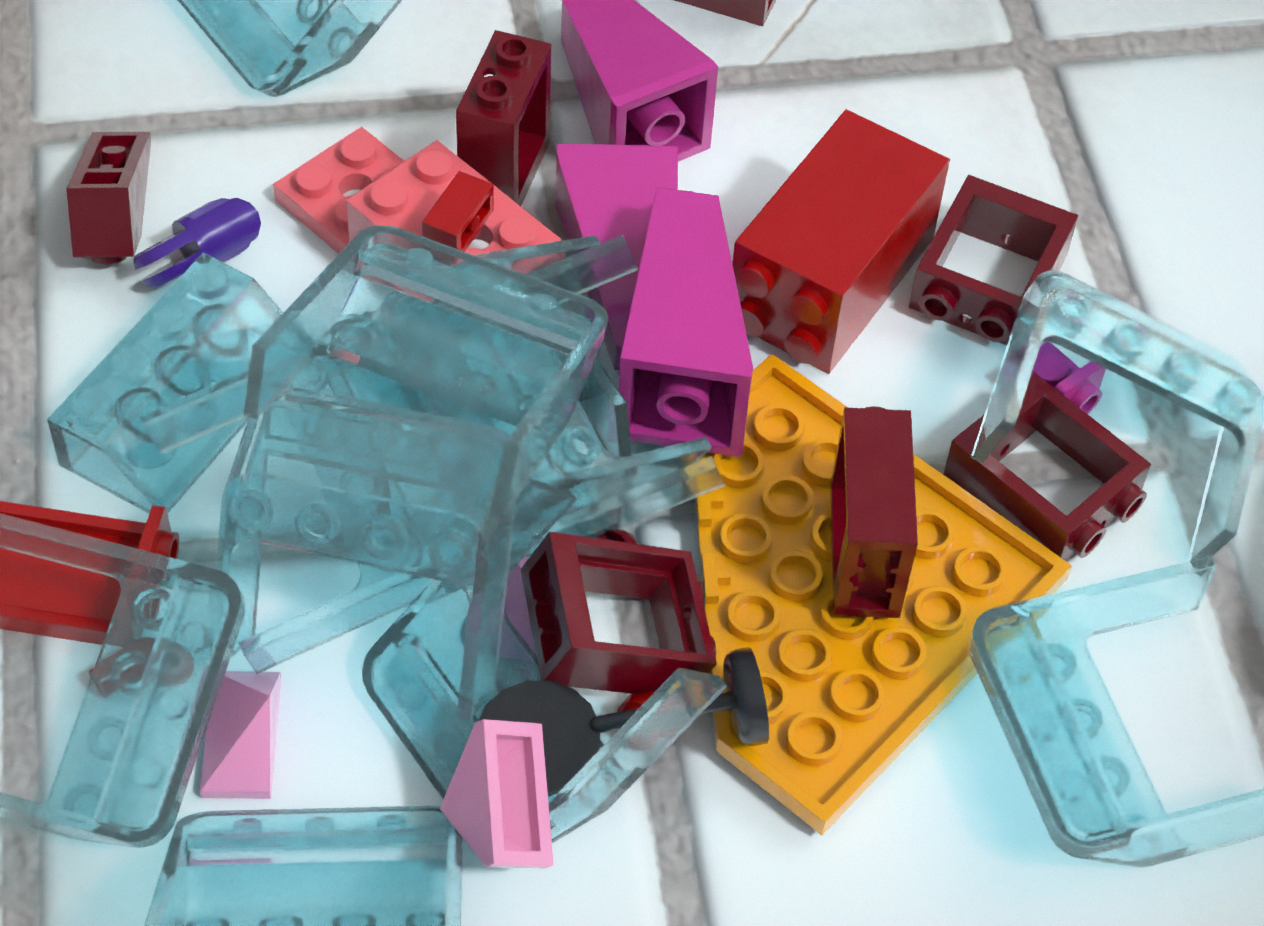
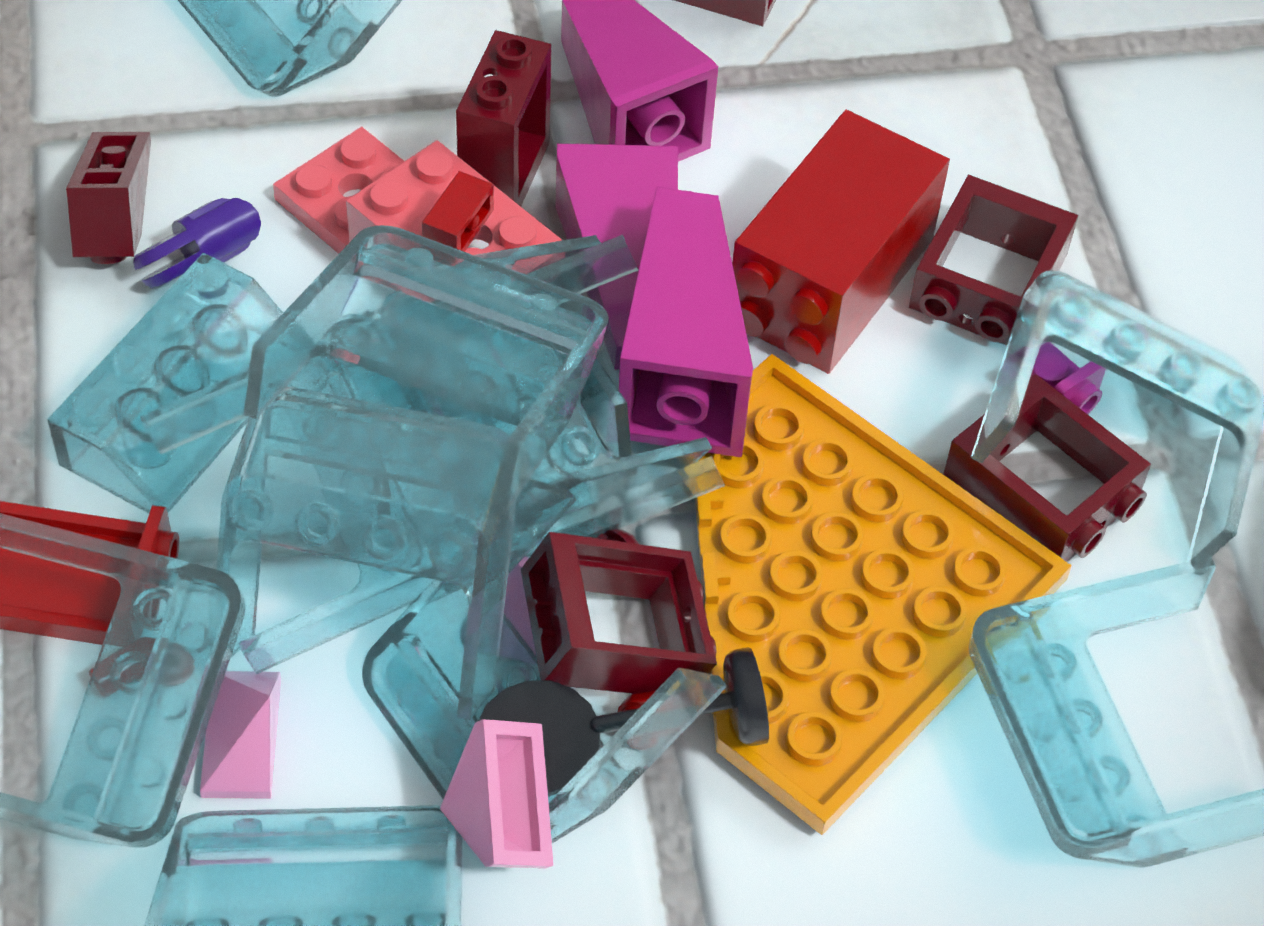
dark red window [830,406,918,618] -> none

